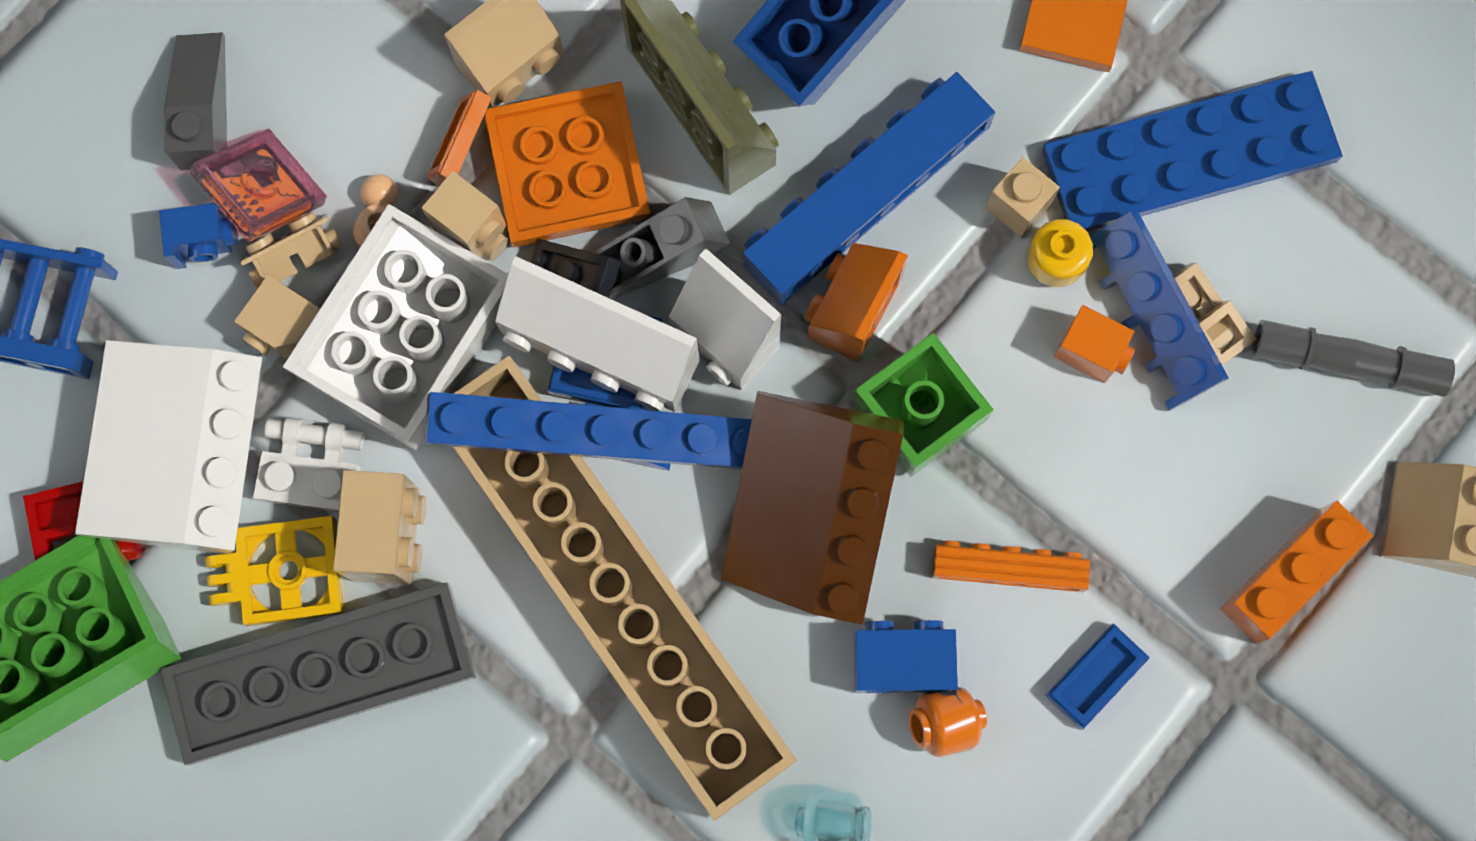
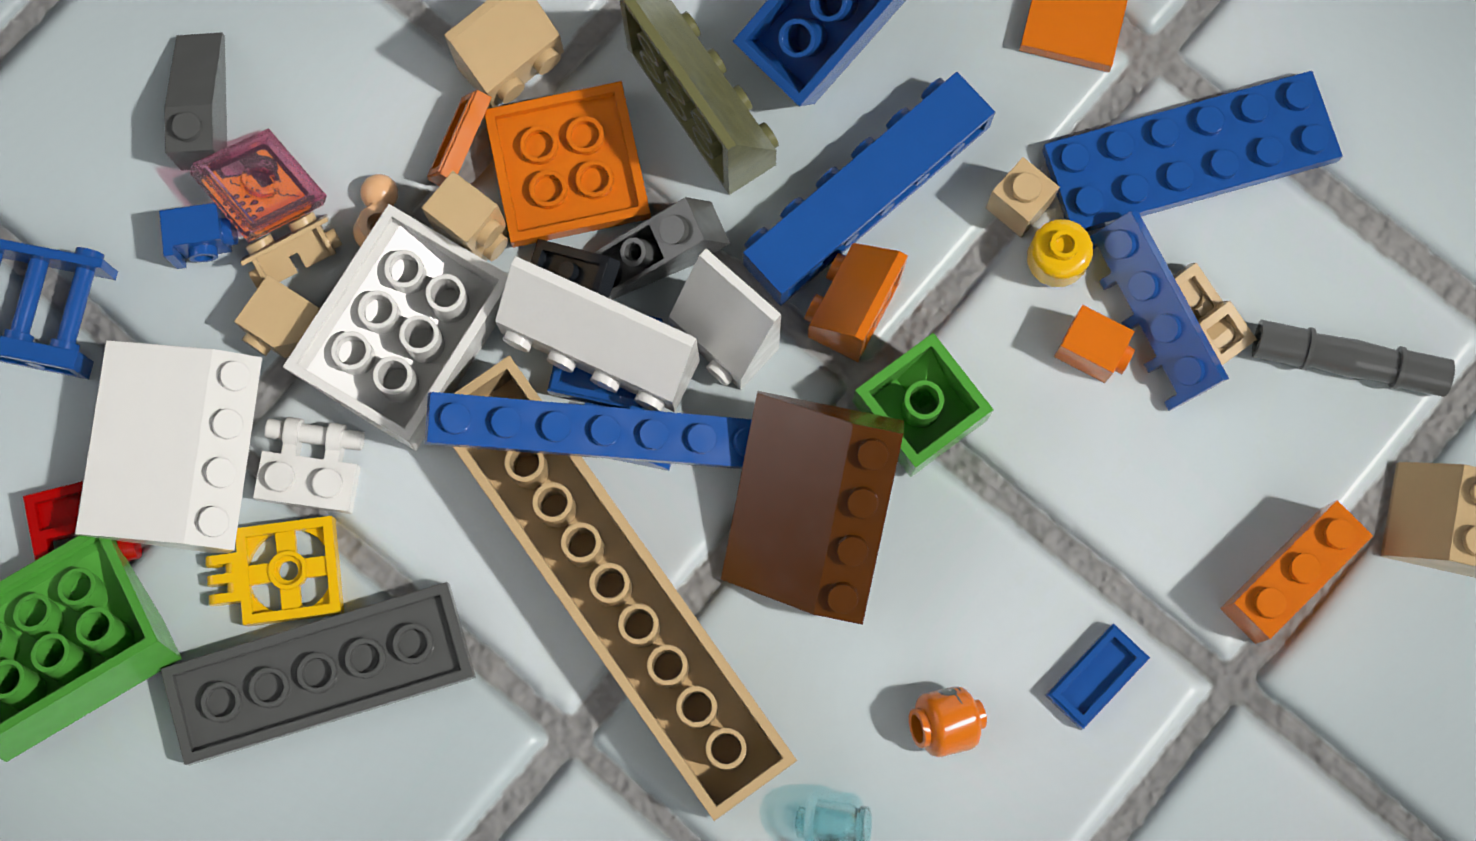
tan brick [333,470,426,585] -> none
blue brick [853,620,958,693] -> none
orange piece [932,540,1090,593] -> none

